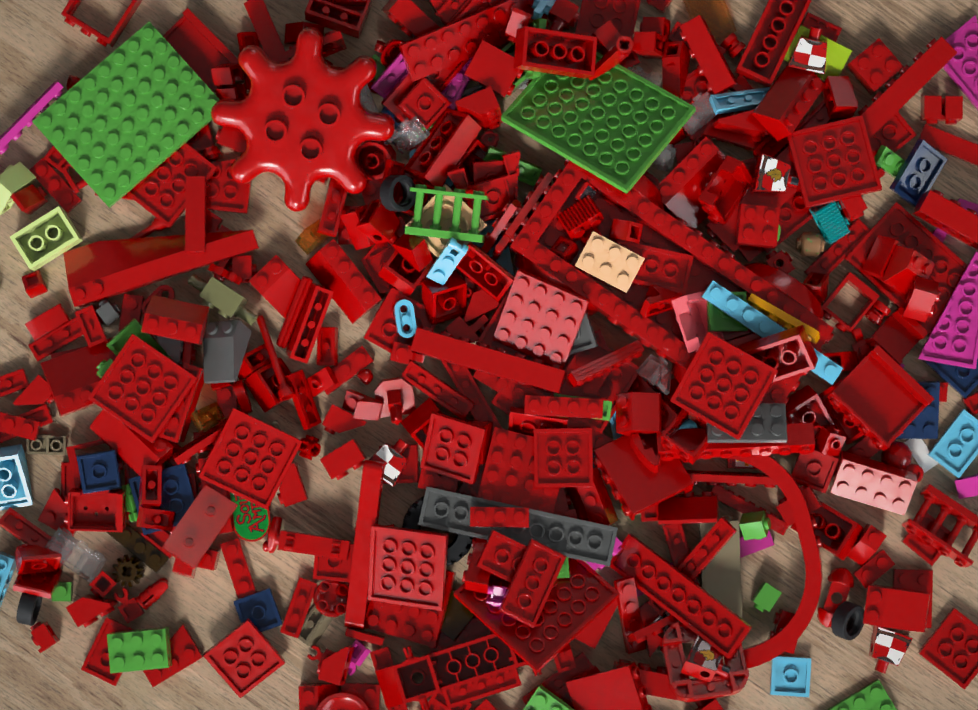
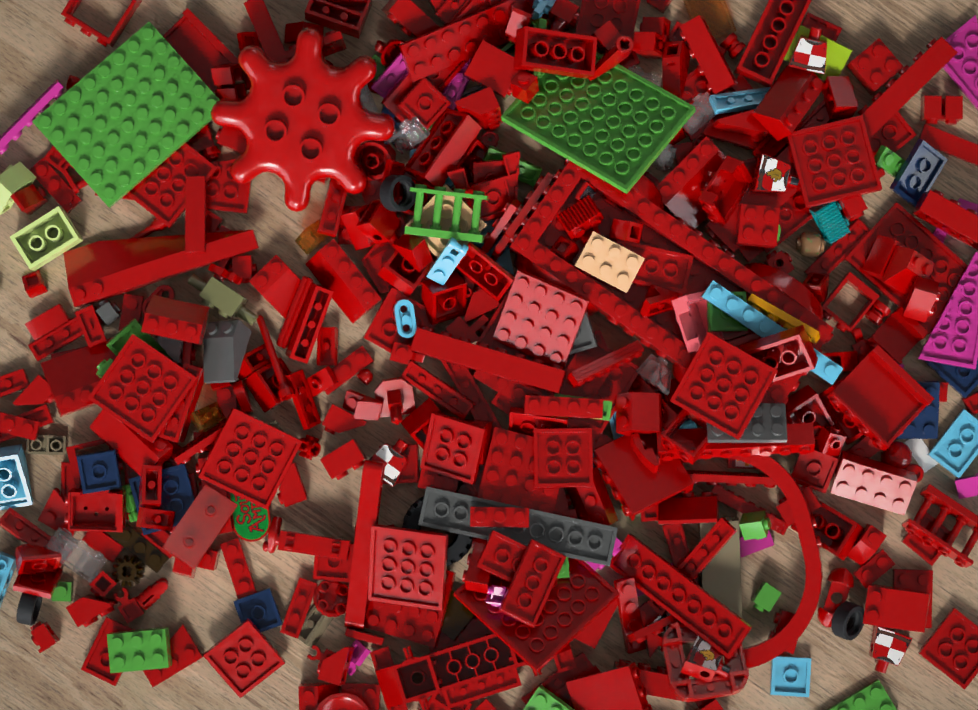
none -> red tile [81,531,124,563]
none -> red brick [510,69,539,104]

